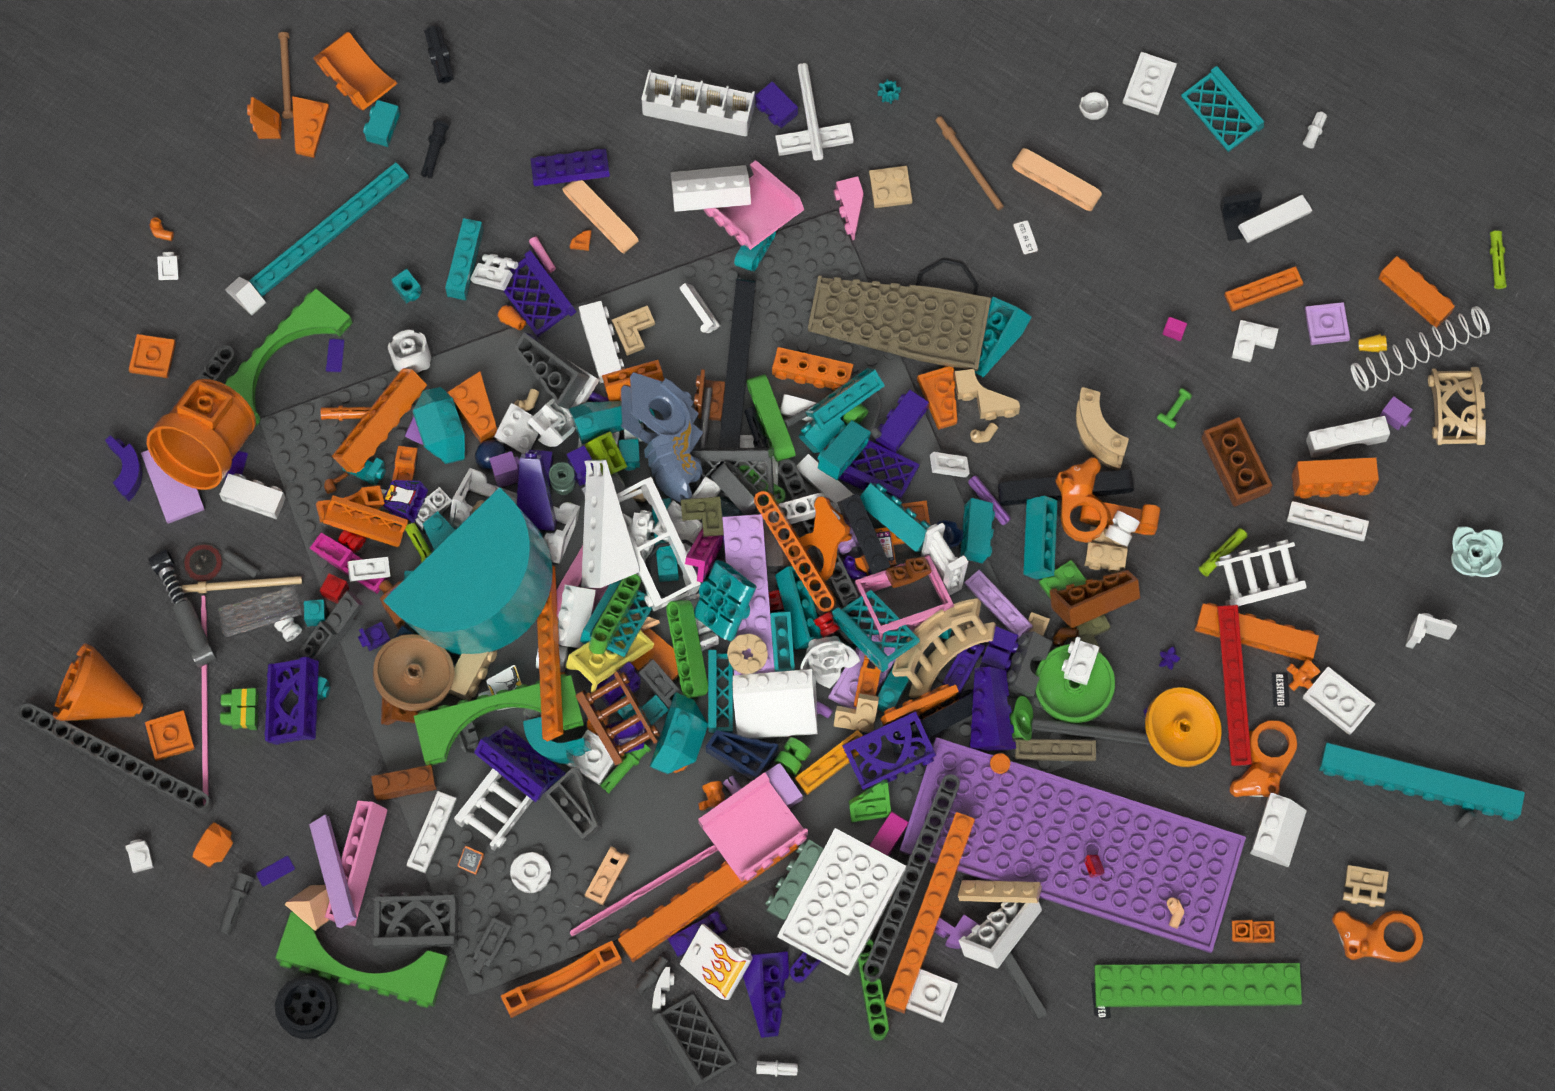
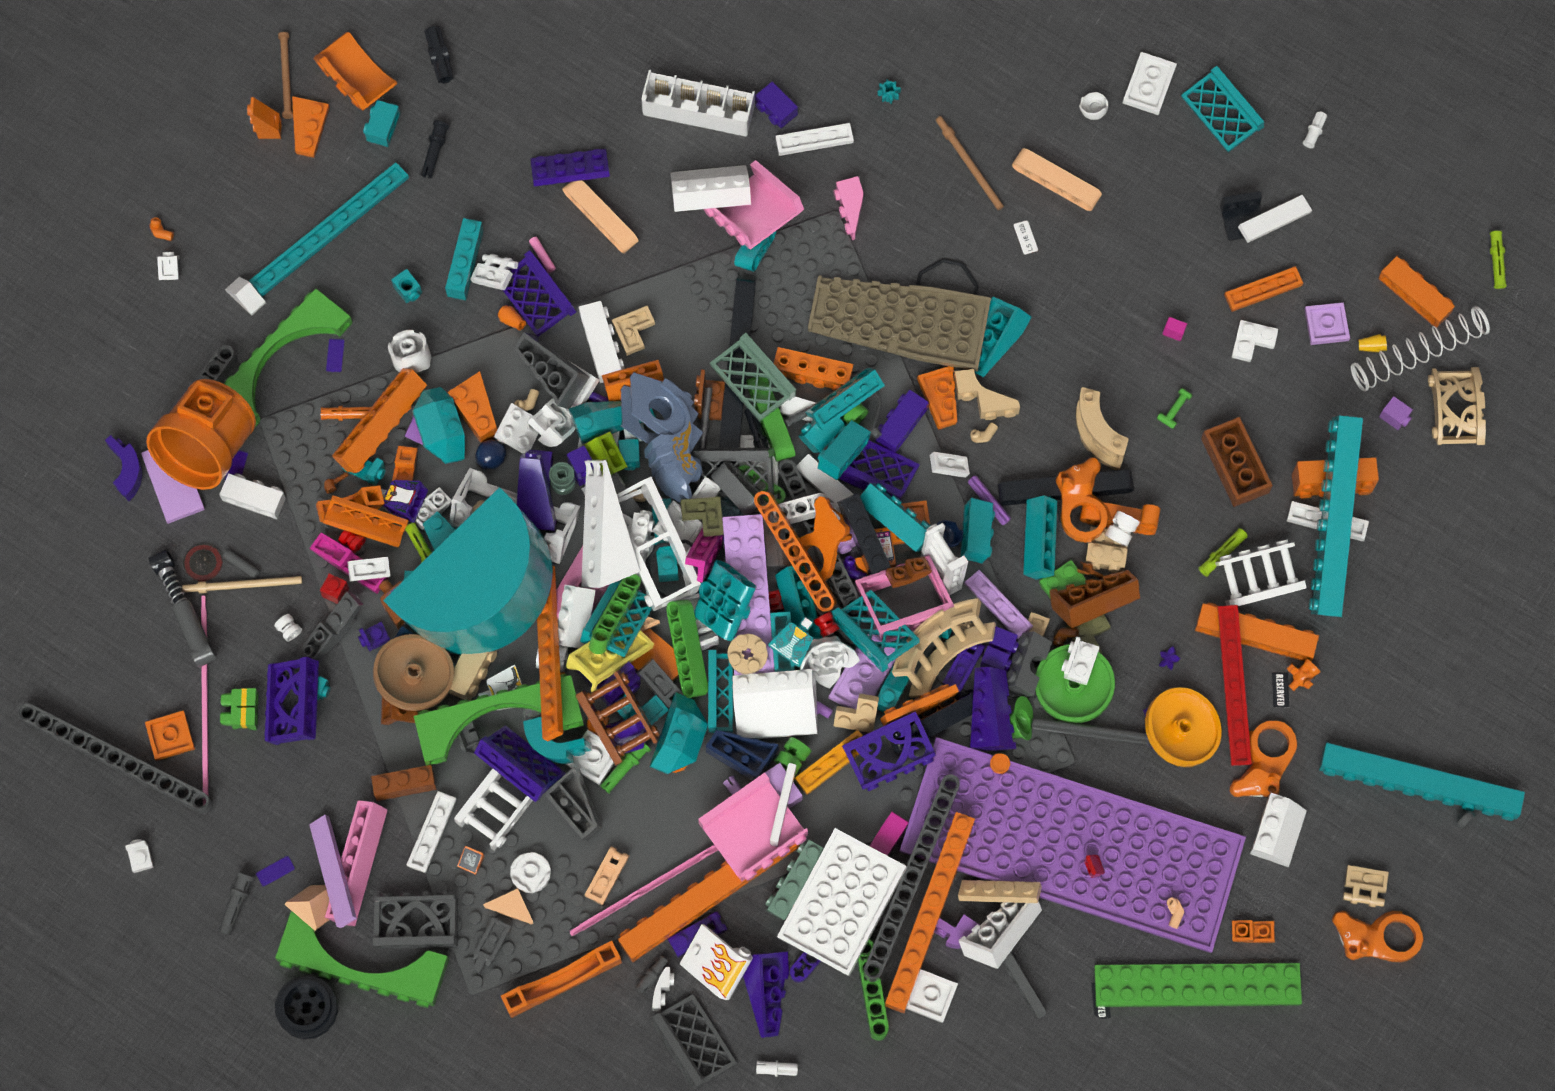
orange cone [53,643,143,721] -> none
orange plate [129,334,176,378] -> none
orange slope [192,822,233,868] -> none
clear plate [218,586,302,637] -> none
teal brick [304,599,327,627] -> none
medium lavender brick [489,451,519,488] -> none
orange tile [570,230,591,251] -> none
white hinge [680,283,721,333] -> none
orange piece [698,781,725,810] -> none
white axle [798,63,823,161] -> none
bright green wing [849,779,891,822] -> none
orange hinge [853,655,881,707] -> none
tan plate [869,166,912,208] -> none
dark tan tile [1015,739,1096,761] -> none
white plate [1303,667,1375,735] -> none
white arch [1306,416,1390,458] -> none
white bracket [1405,613,1457,649] -> none
light aqua brick [1451,526,1503,577] -> none
none -> light nougat tile [483,889,534,925]
none -> sand green fence [710,333,796,422]
none -> teal torso [767,617,814,667]
none -> white tile [770,763,796,847]
none -> dark orange hand [1077,562,1103,579]
none -> teal brick [1309,415,1363,617]

